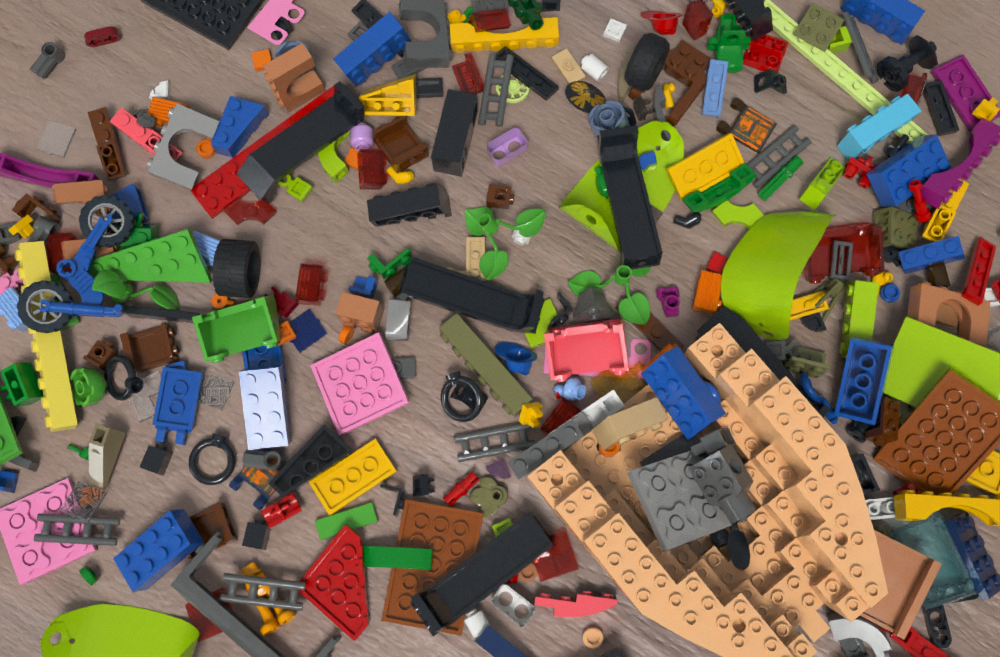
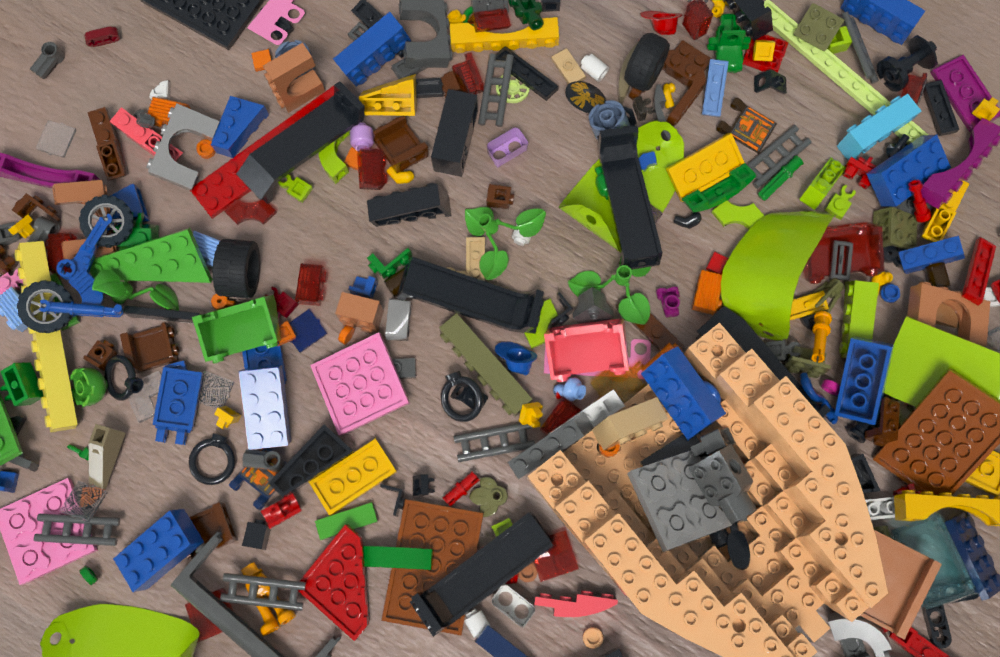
black brick [140,444,173,476] -> none
clear purple tile [485,459,511,479] -> none
white tile [603,18,627,43] -> none
none -> yellow tile [214,406,242,429]
none -> reddish brown brick [441,71,468,98]
none -> yellow tile [753,40,775,61]
none -> light orange pin [811,311,832,363]
none -> dark pink tile [821,379,840,395]
none -> lime plate [825,185,856,220]

